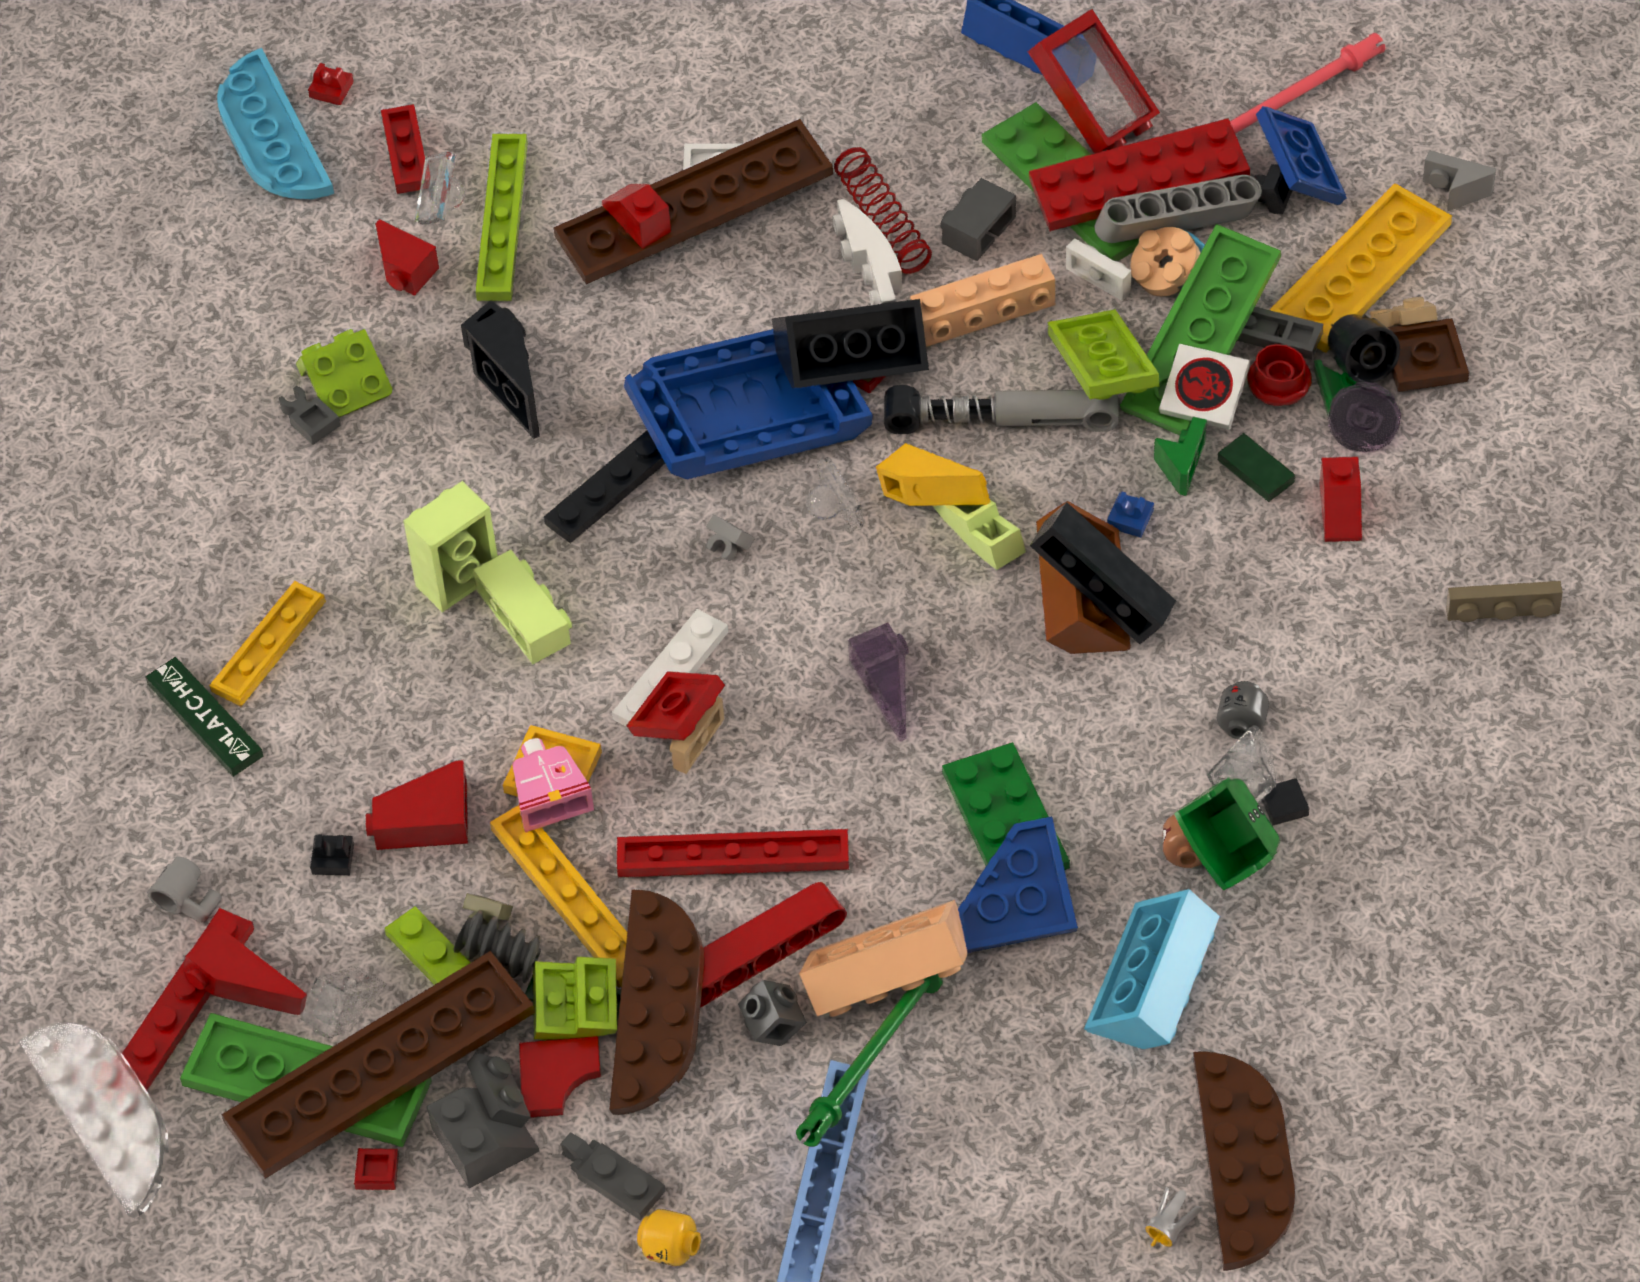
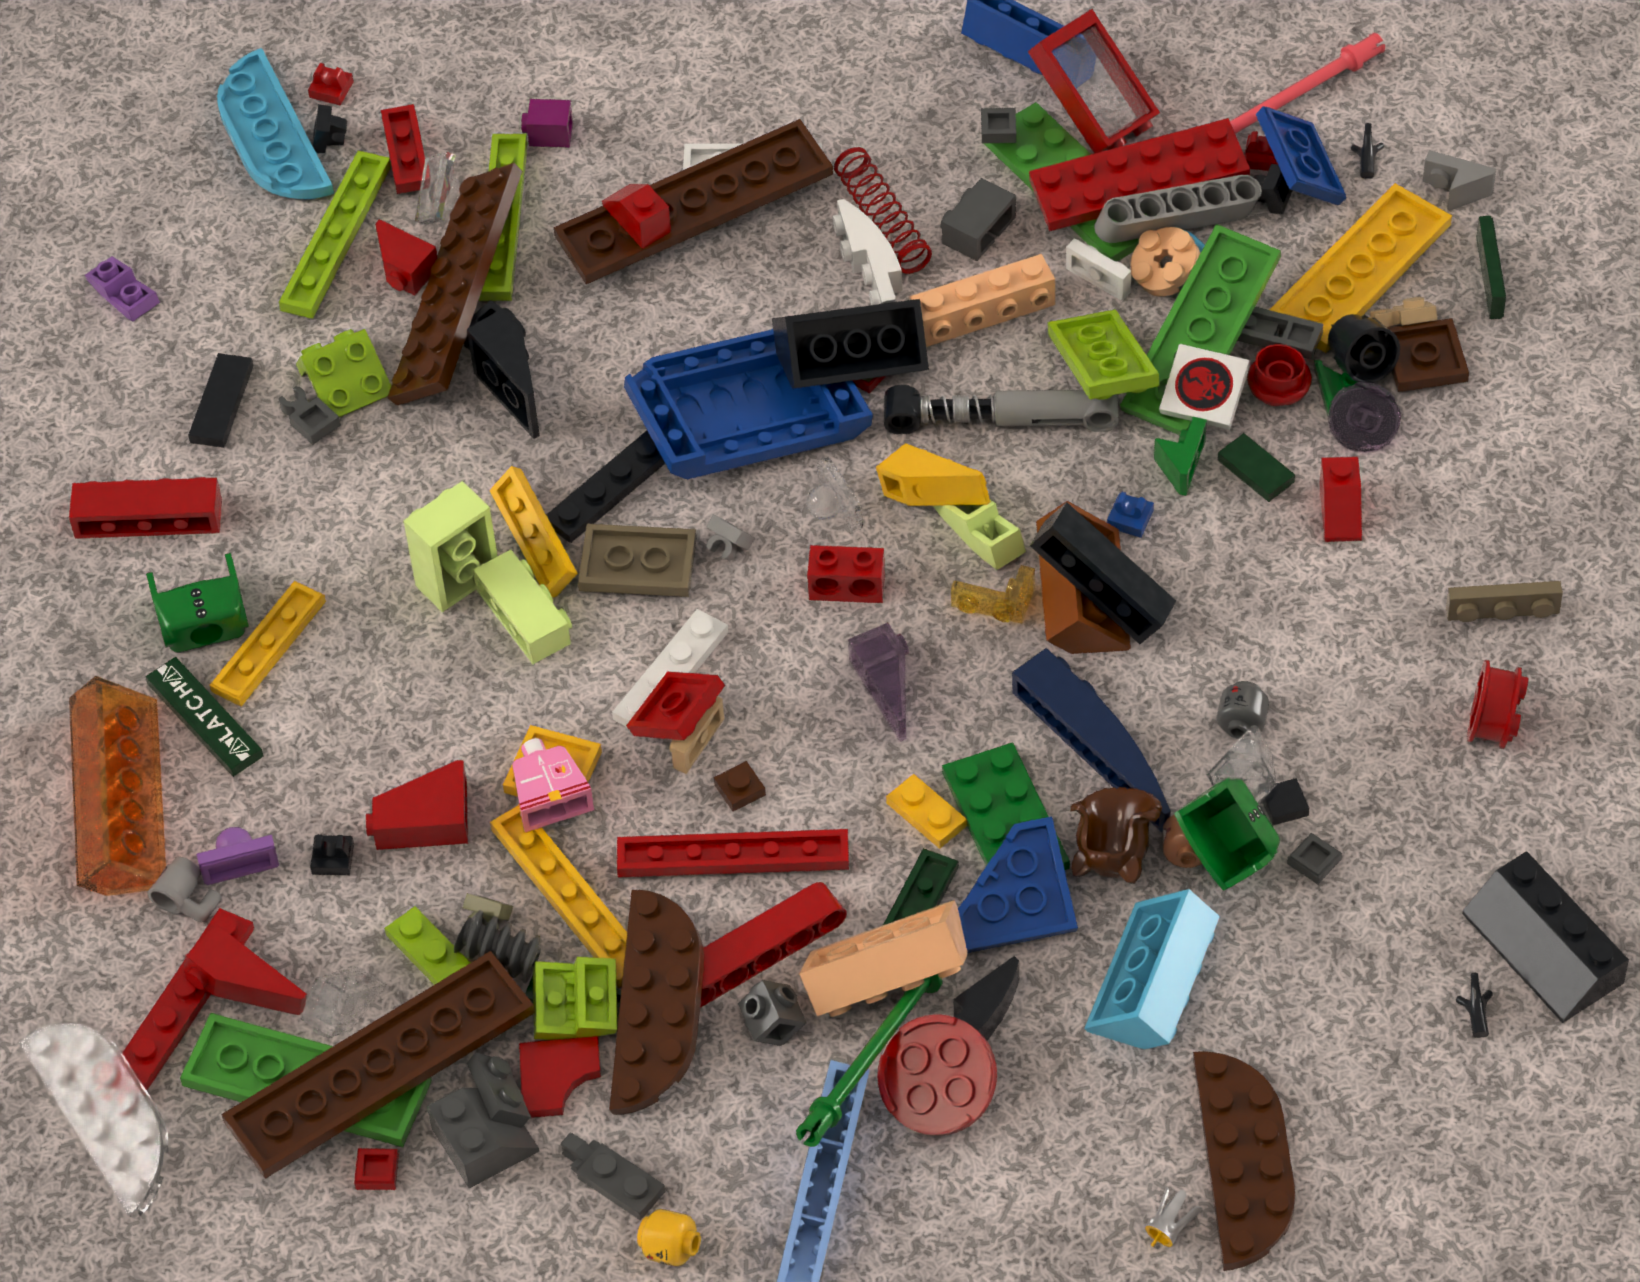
none -> red brick [69,477,222,539]
none -> clear orange slope [69,676,166,896]
none -> medium lavender slope [85,256,160,322]
none -> green piece [146,553,249,653]
none -> black tile [188,353,254,448]
none -> medium lavender tile [196,827,279,885]
none -> lime plate [279,150,391,319]
none -> black tile [312,104,347,153]
none -> reddish brown plate [387,163,523,405]
none -> yellow plate [489,466,578,598]
none -> magenta brick [521,99,573,148]
none -> dark tan plate [578,524,697,597]
none -> reddish brown plate [713,761,766,812]
none -> red brick [807,545,885,603]
none -> red tile [877,1014,997,1136]
none -> dark green tile [883,848,959,925]
none -> yellow plate [886,774,967,849]
none -> clear yellow bracket [951,565,1035,624]
none -> black slope [953,956,1020,1041]
none -> dark grey plate [981,108,1016,144]
none -> dark blue slope [1012,648,1171,833]
none -> reddish brown hair [1070,787,1162,884]
none -> red tile [1244,131,1278,171]
none -> dark grey tile [1287,833,1342,884]
none -> black bar [1351,123,1384,179]
none -> black bar [1456,972,1493,1038]
none -> slope [1462,851,1629,1023]
none -> red wheel [1467,660,1529,749]
none -> dark green tile [1476,216,1506,319]

